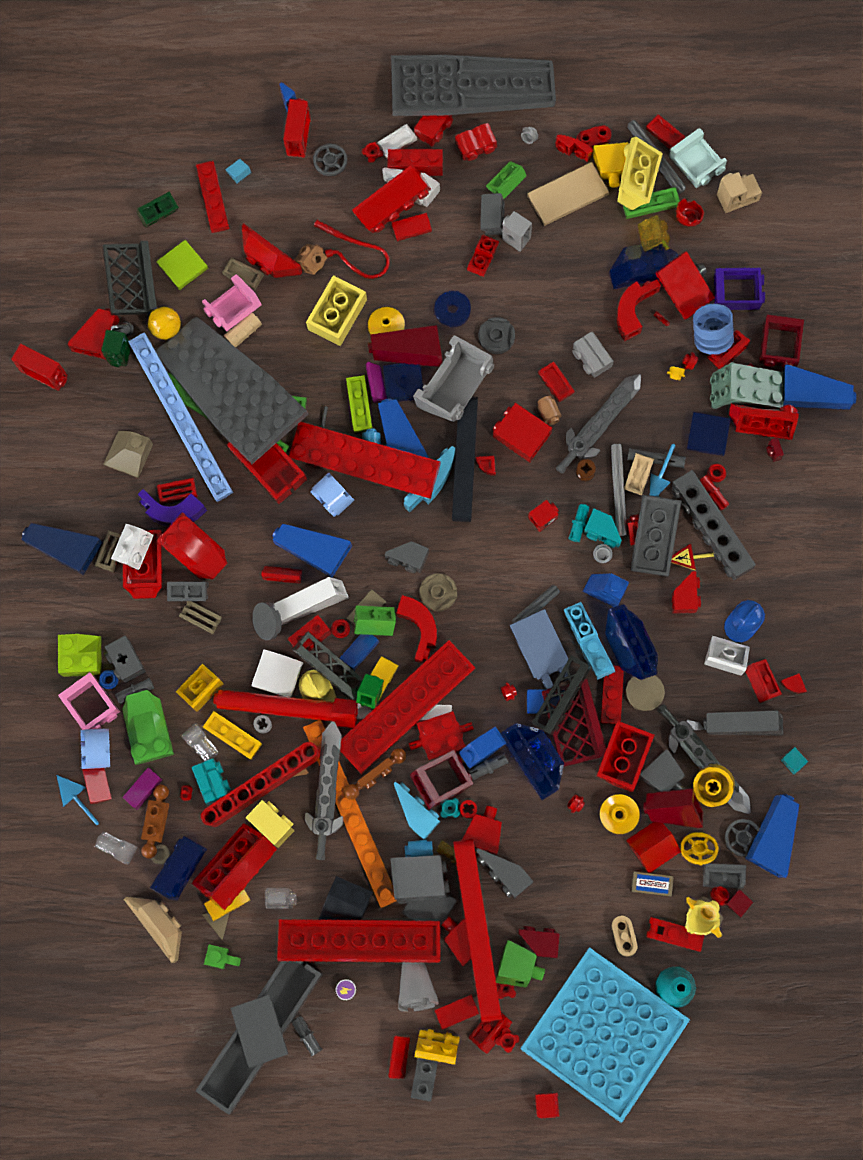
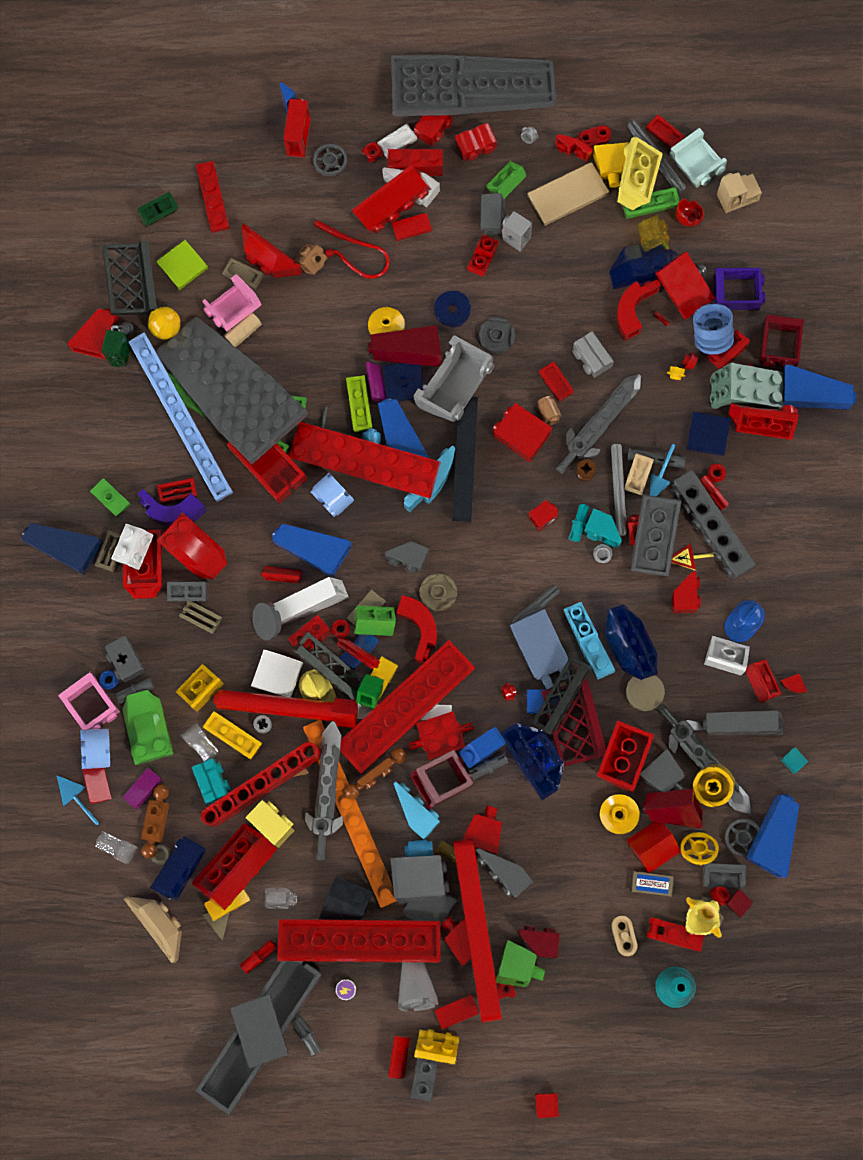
red window [11,343,68,391] -> none
lime slope [58,634,102,677] -> none
dark tan slope [104,431,153,478] -> none
red rock [180,785,193,801] -> none
bright green plate [204,945,241,969] -> none
medium azure slope [226,159,251,183] -> none
light yellow brick [306,276,367,346] -> none
teal plate [440,798,460,818] -> none
red bush [460,800,477,818] -> none
red slope [468,1013,512,1054] -> none
red tile [475,456,496,475] -> none
red plate [495,1028,519,1052] -> none
medium azure plate [520,947,690,1123] -> none
red plate [567,794,585,813] -> none
blue slope [583,573,629,608] -> none
red plate [601,666,624,725] -> none
dark red plate [766,437,784,462] -> none
none -> bright green plate [90,478,131,518]
none -> red axle [240,940,277,974]
none -> red axle [336,637,380,669]

